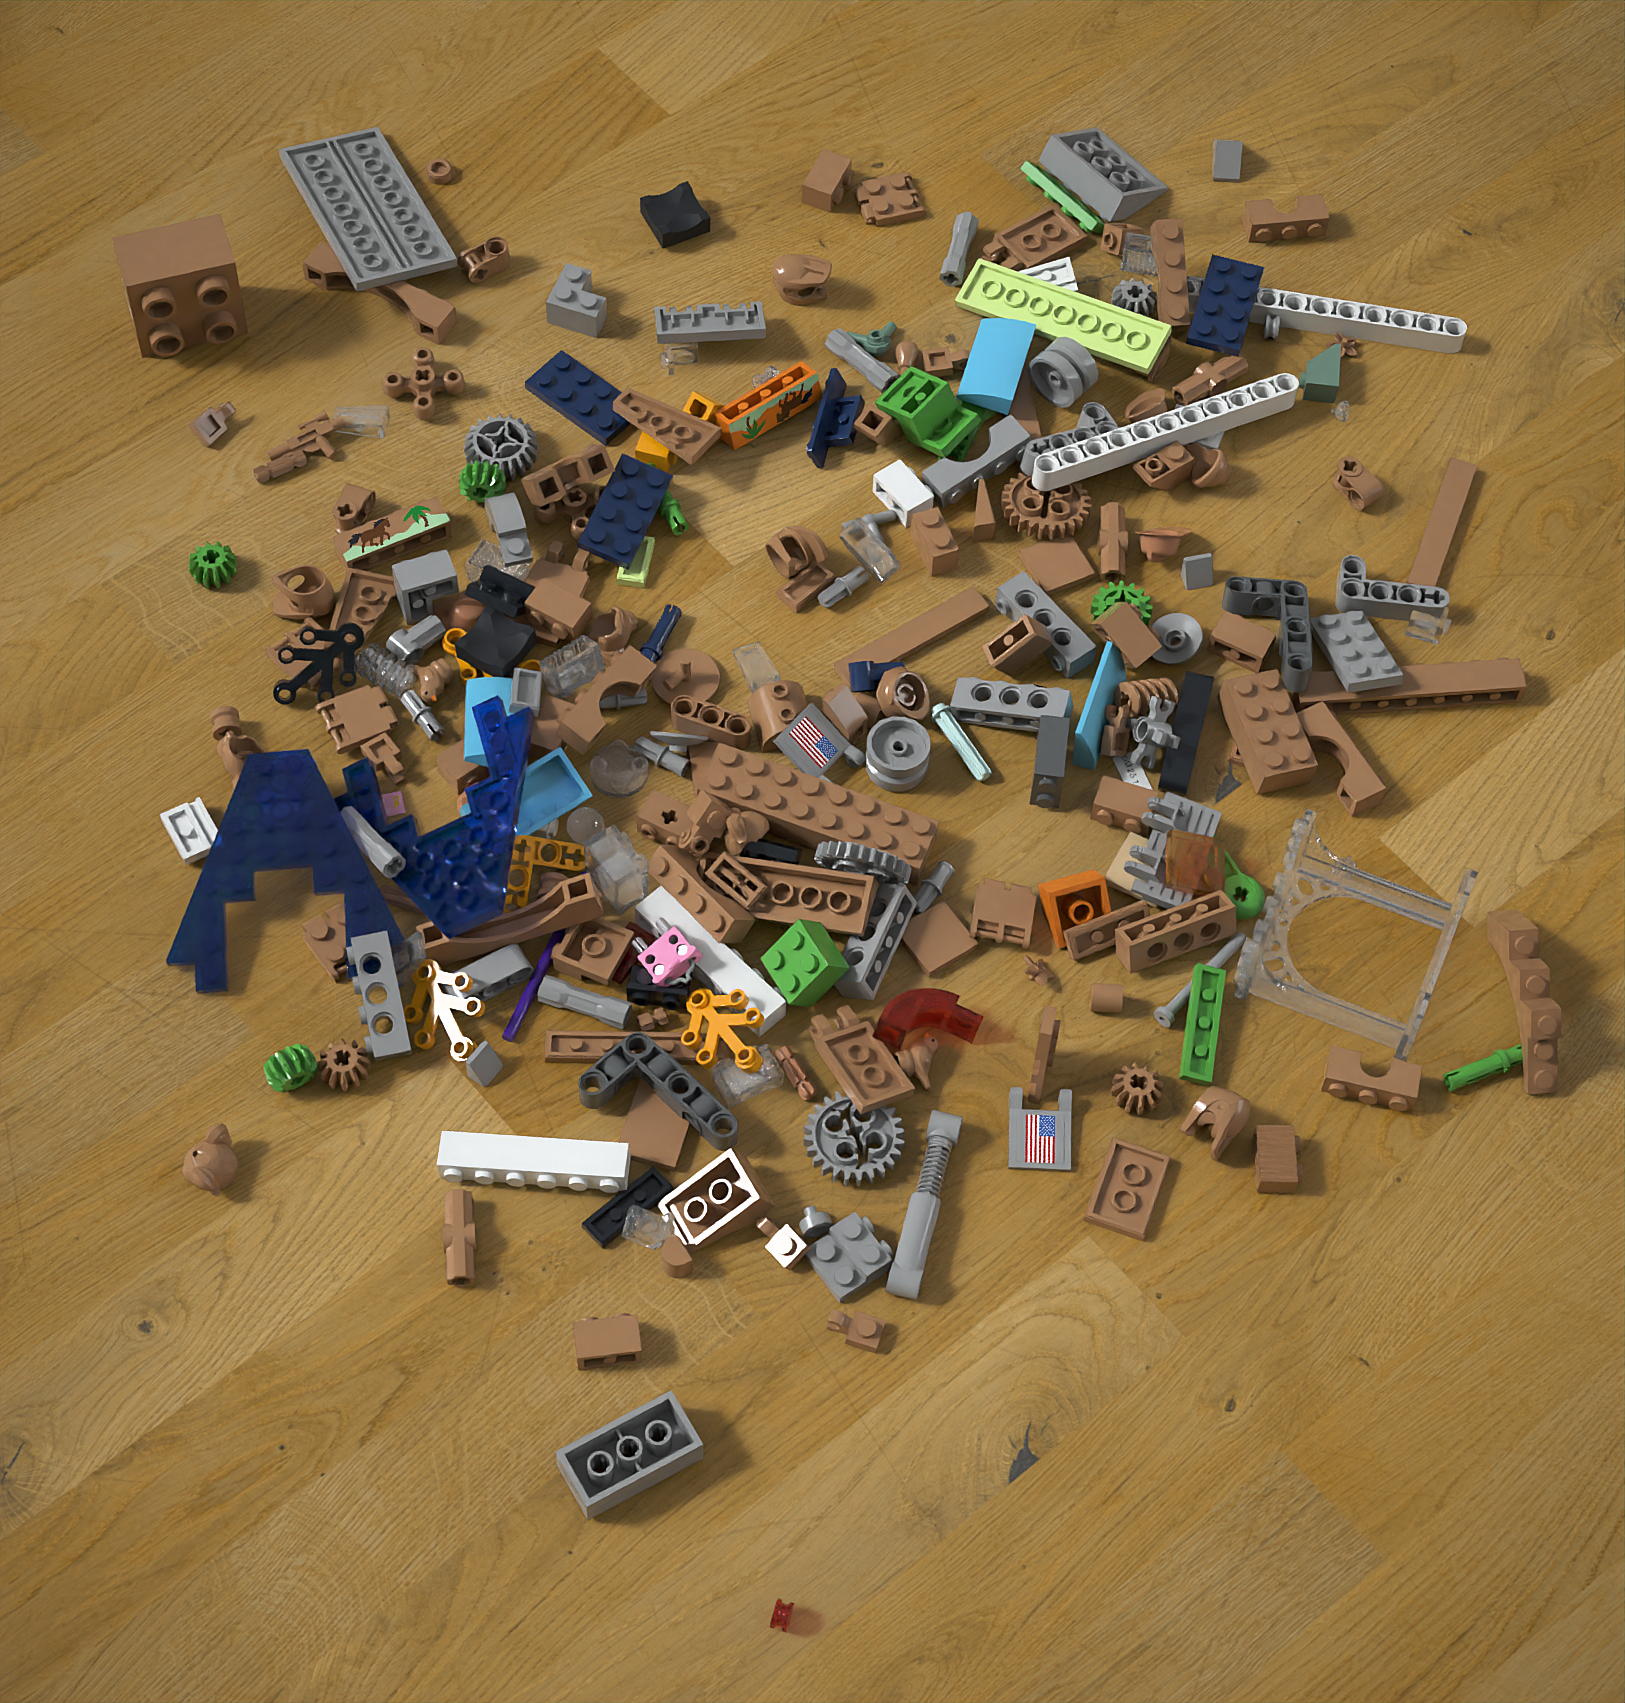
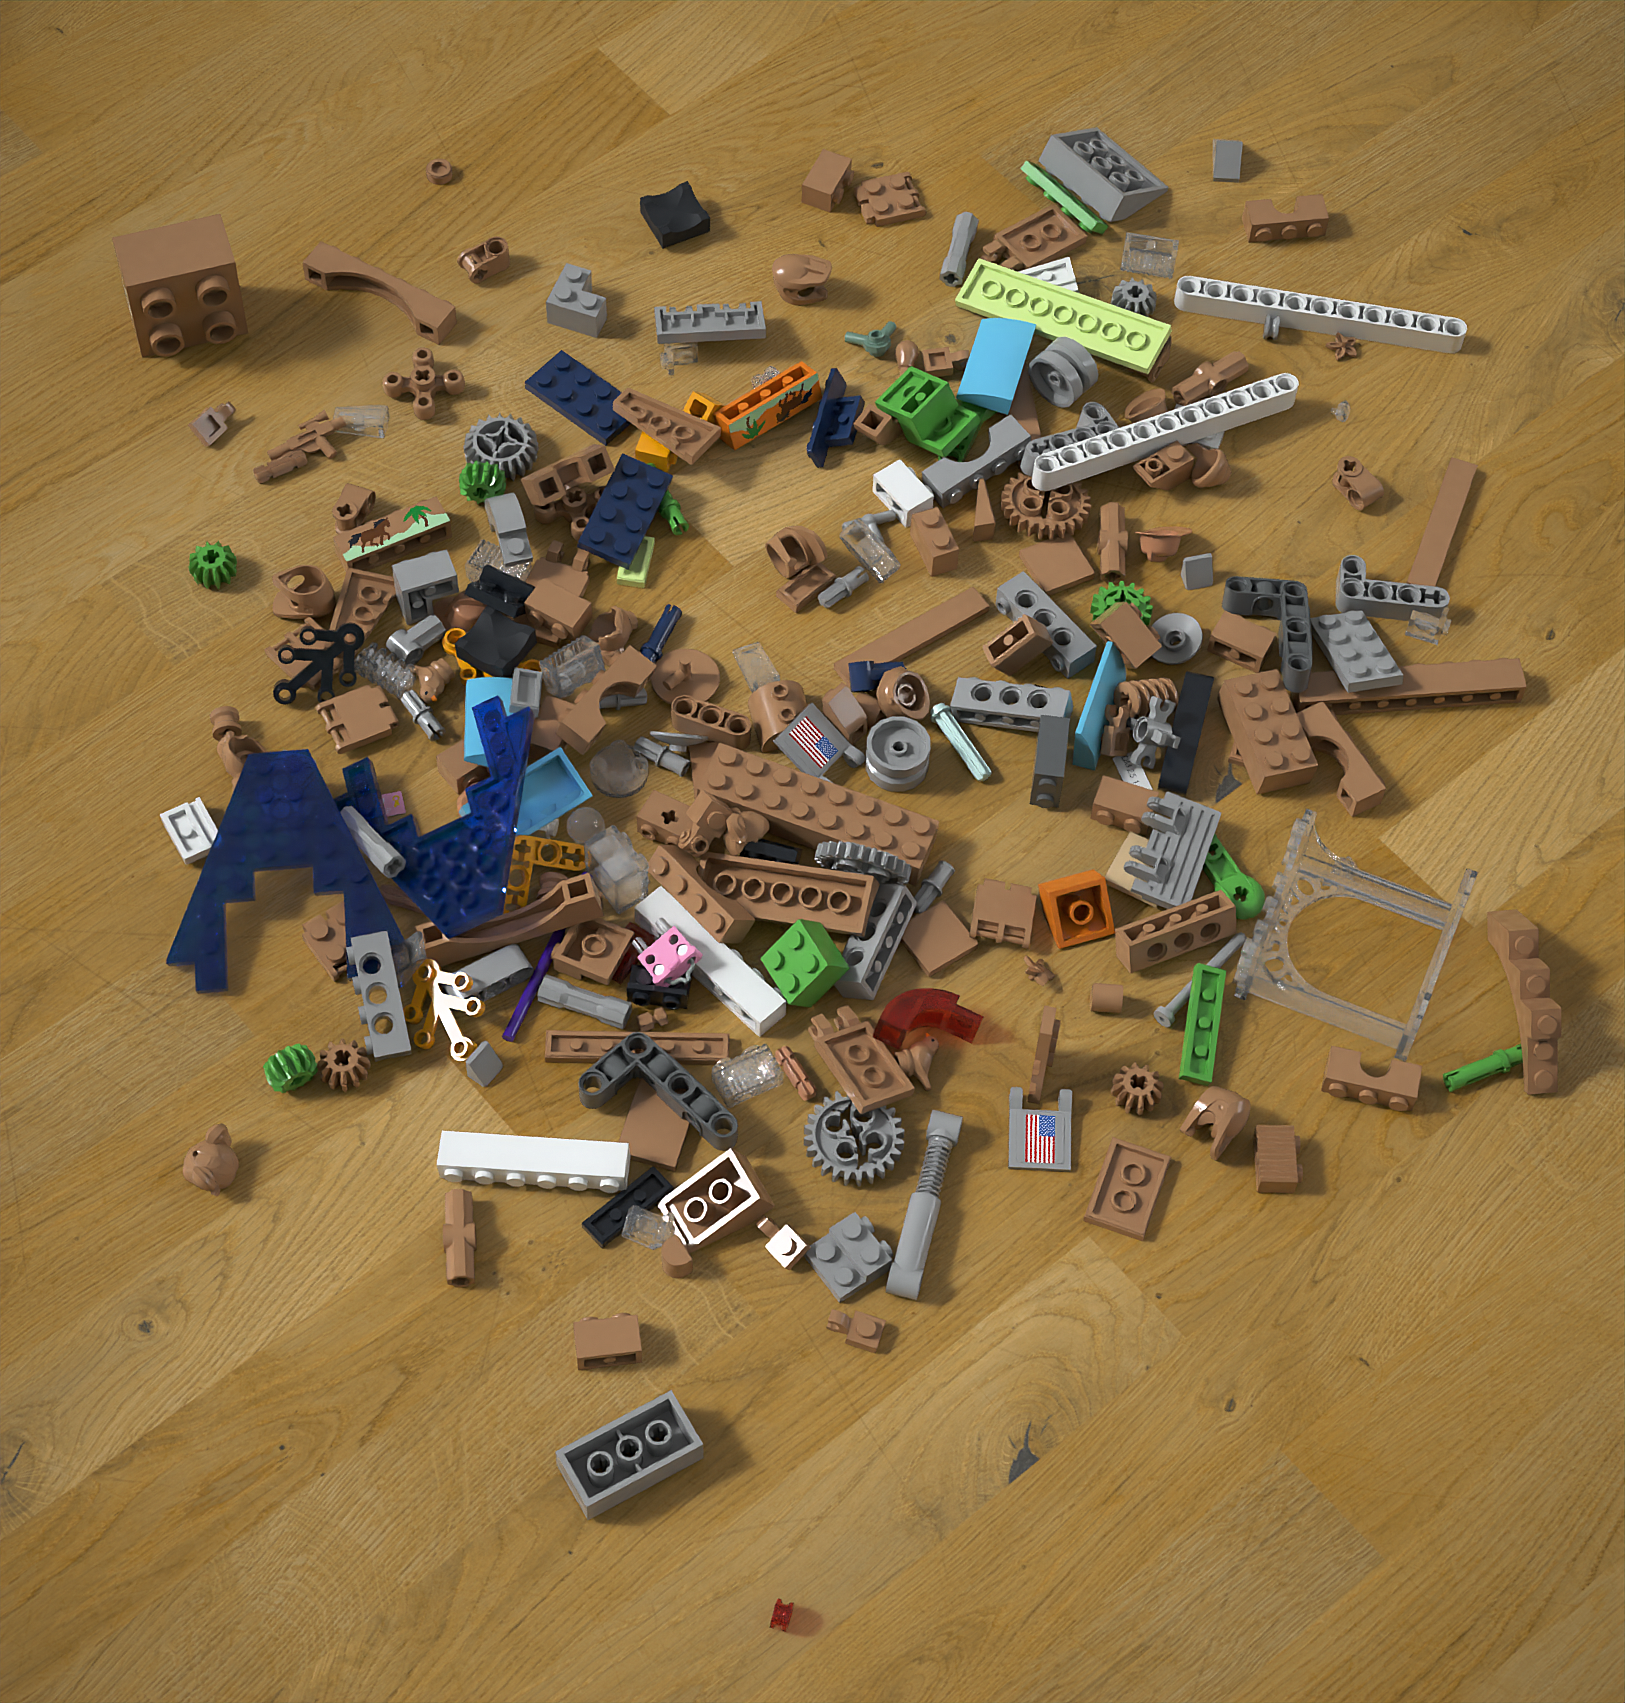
light grey plate [279,127,457,291] -> none
medium nougat plate [360,732,406,785] -> none
light orange plant [681,988,765,1074] -> none
medium nougat tile [705,851,770,912] -> none
light grey tile [799,1206,833,1239] -> none
light grey axle [824,328,899,394] -> none
medium nougat tile [1063,900,1150,961] -> none
medium nougat bracket [1101,222,1145,255] -> none
medium nougat arch [1150,218,1190,332] -> none
clear orange plate [1166,829,1225,896] -> none
dark blue plate [1186,254,1264,357] -> none
sand green slope [1298,344,1341,403] -> none

